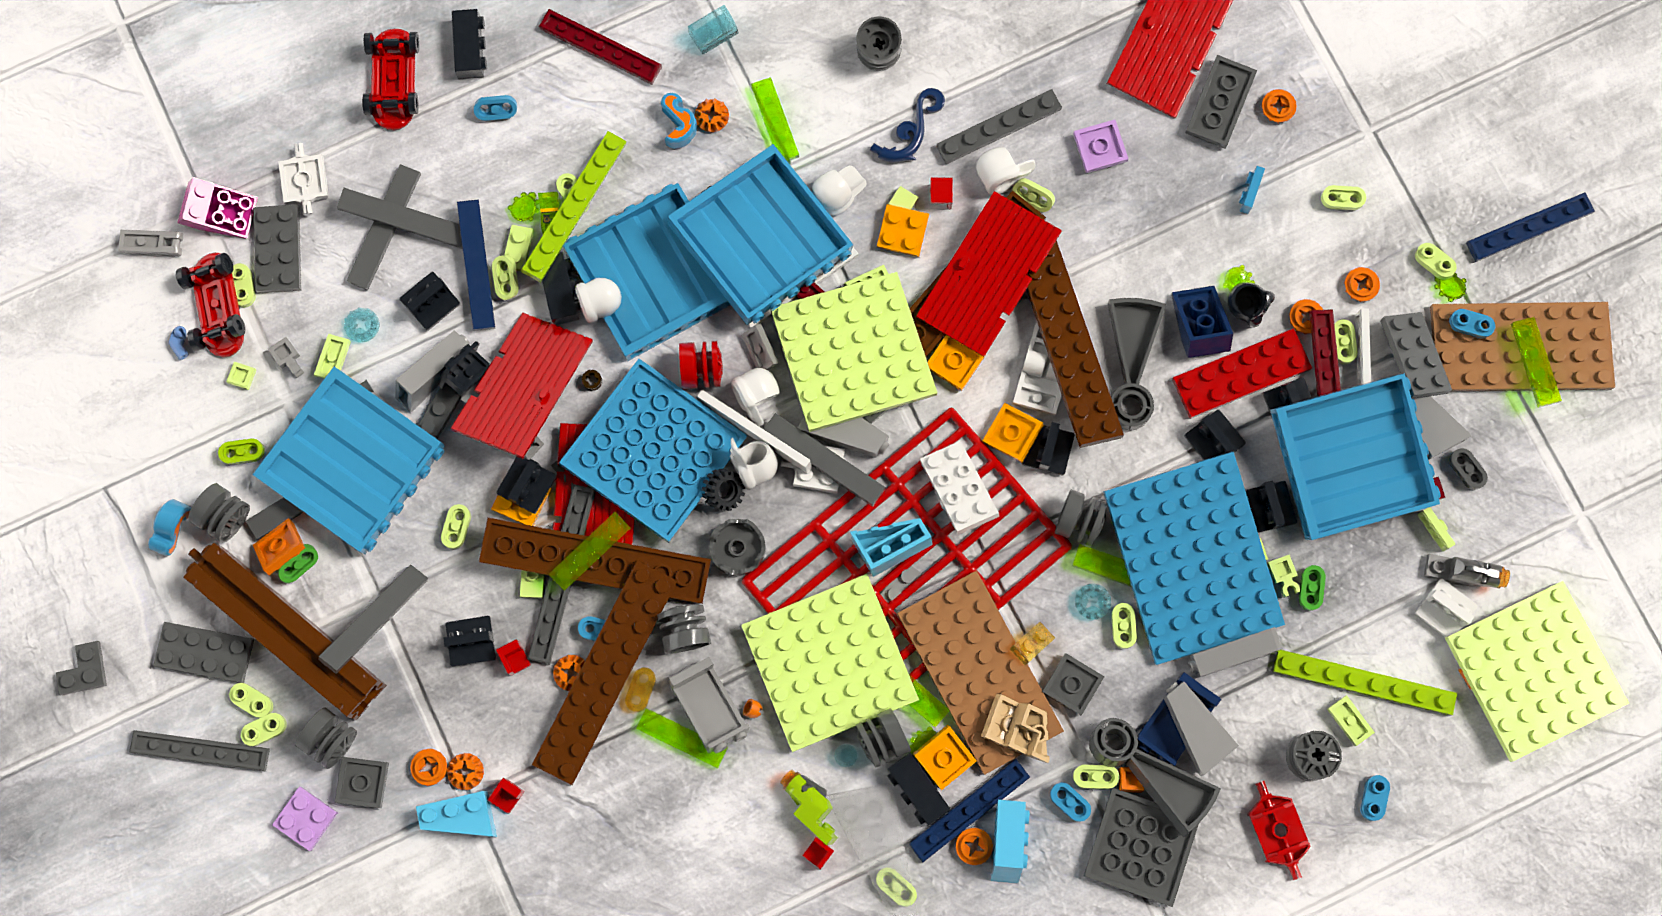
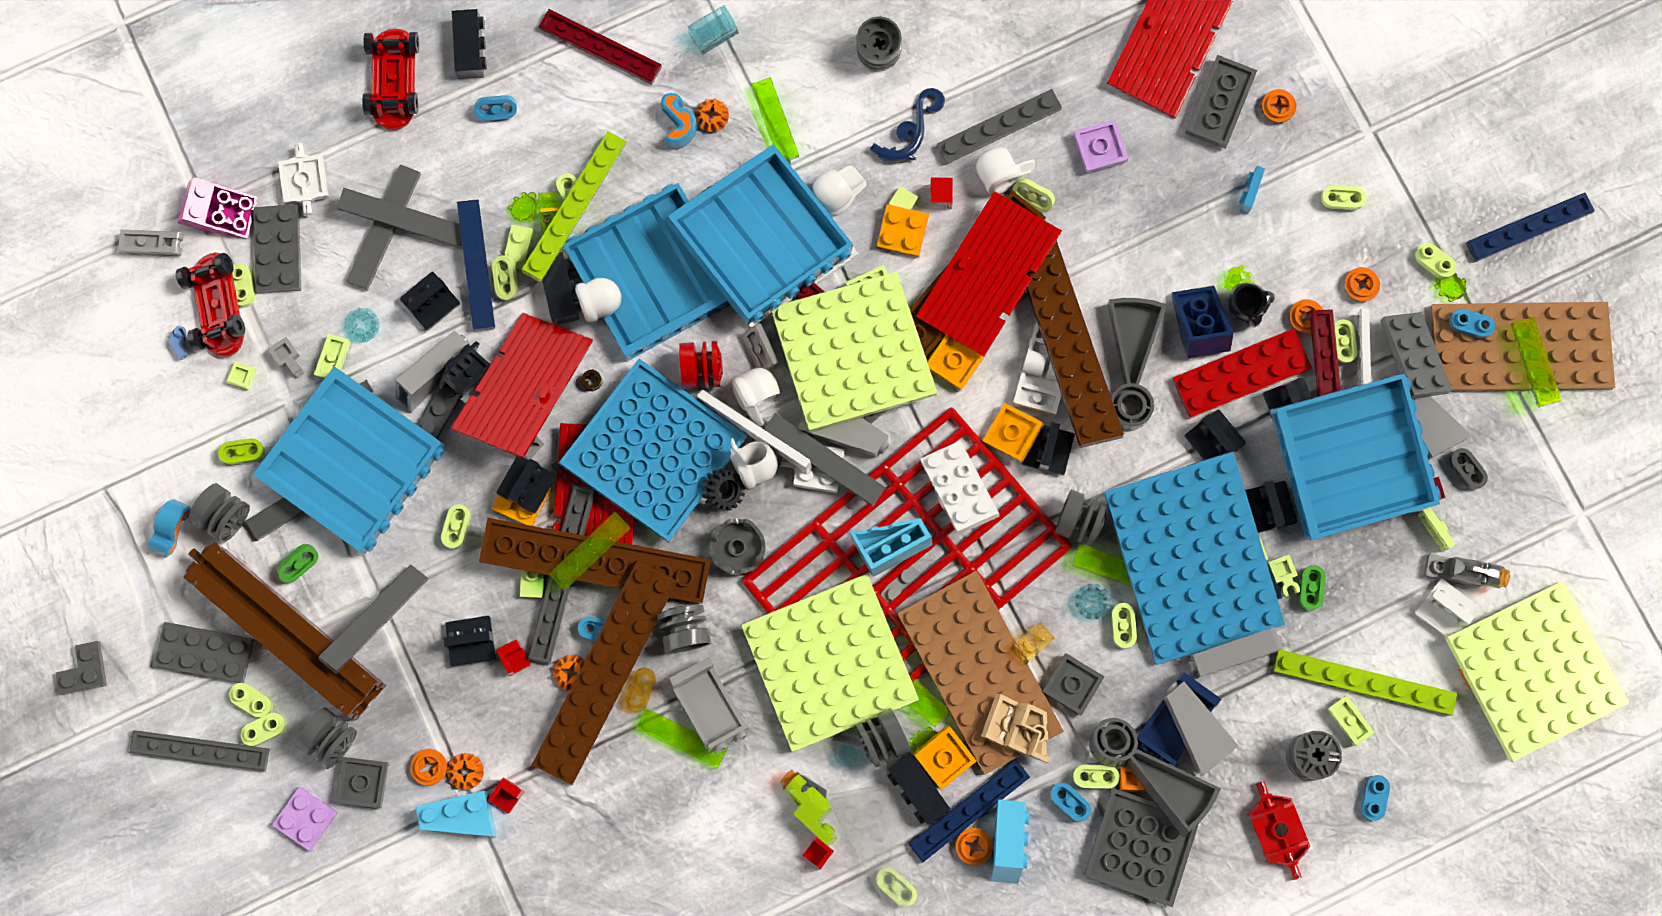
orange plate [253,518,305,575] -> none
orange hinge [743,699,762,719] -> none

